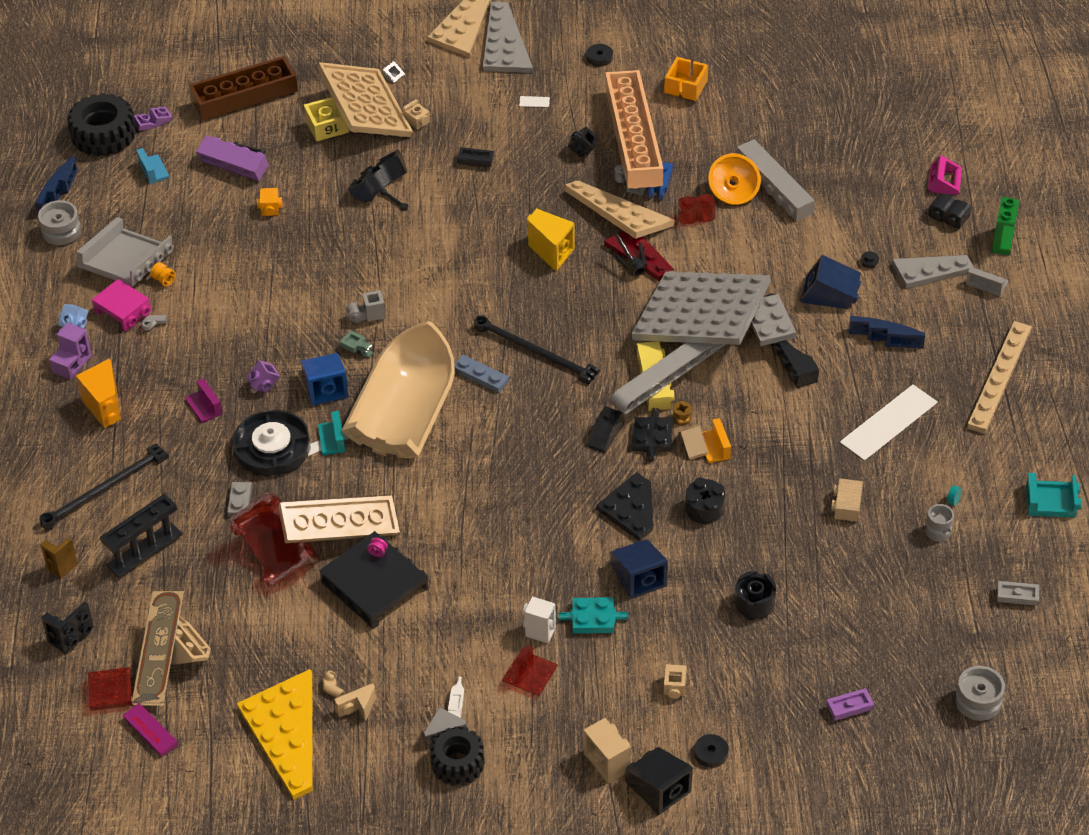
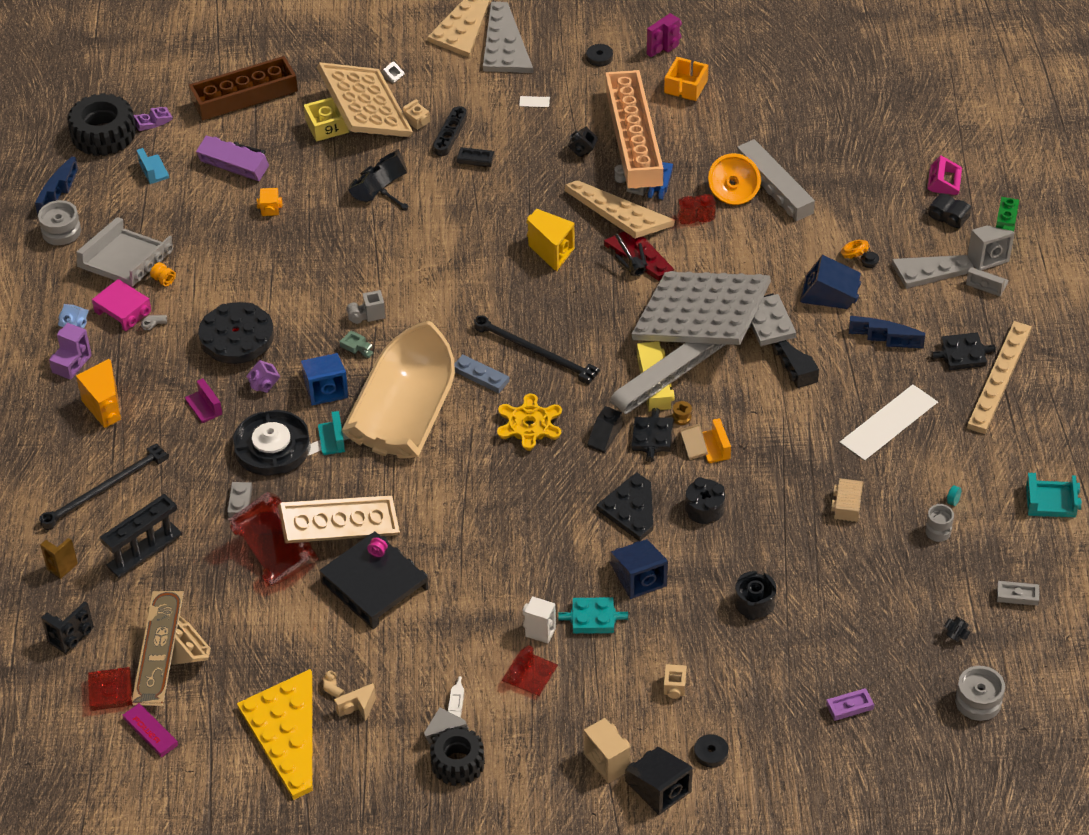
none -> black piece [198,302,274,364]
none -> black beam [434,106,467,156]
none -> yellow plate [497,394,562,451]
none -> magenta plate [646,13,682,57]
none -> light orange gear [841,240,870,259]
none -> black plate [931,332,996,370]
none -> black gear [944,616,971,642]
none -> light grey slope [967,225,1015,270]

